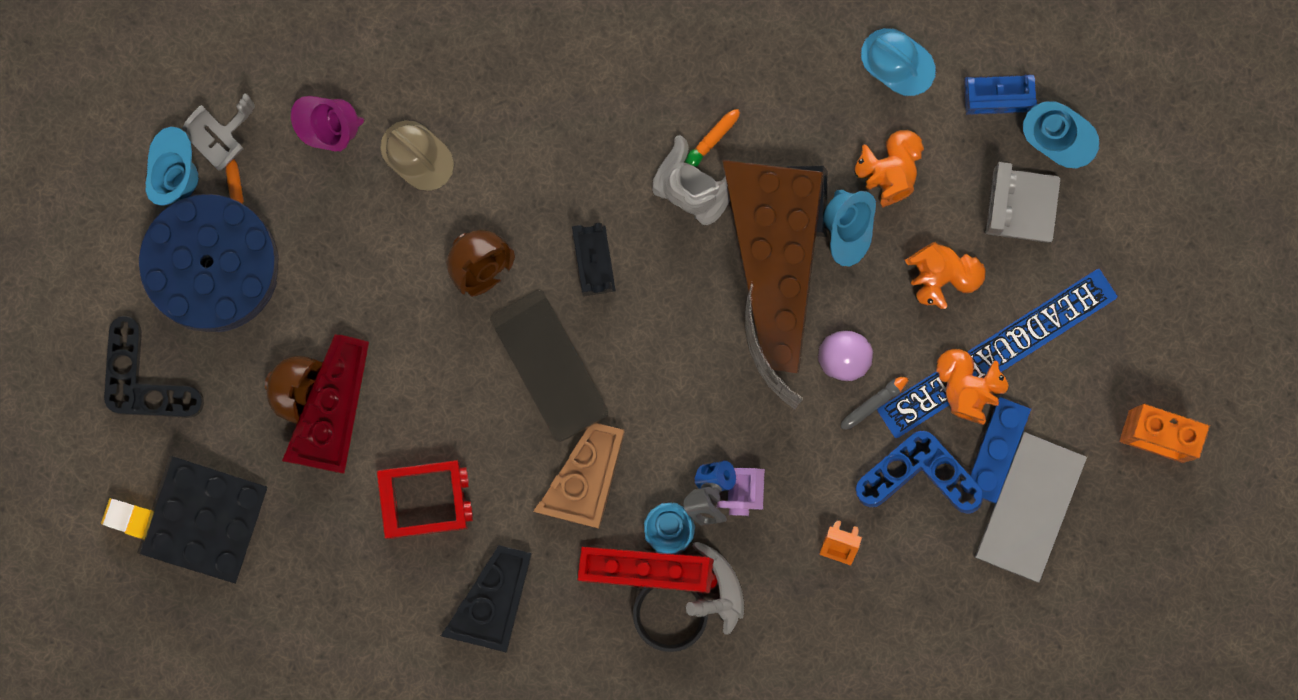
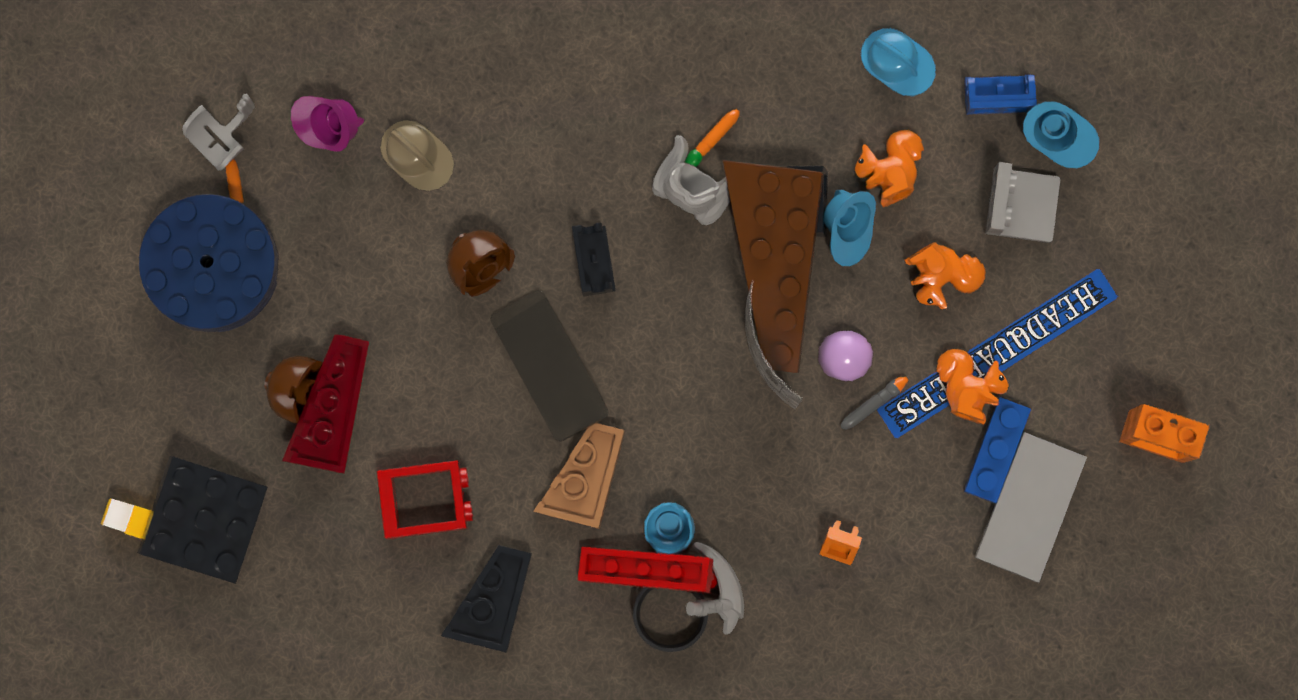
black beam [104,316,204,418] -> none
dark azure piece [145,127,199,206] -> none
leg [684,461,736,526] -> none
lavender bracket [717,468,765,516] -> none
blue beam [856,431,983,514] -> none

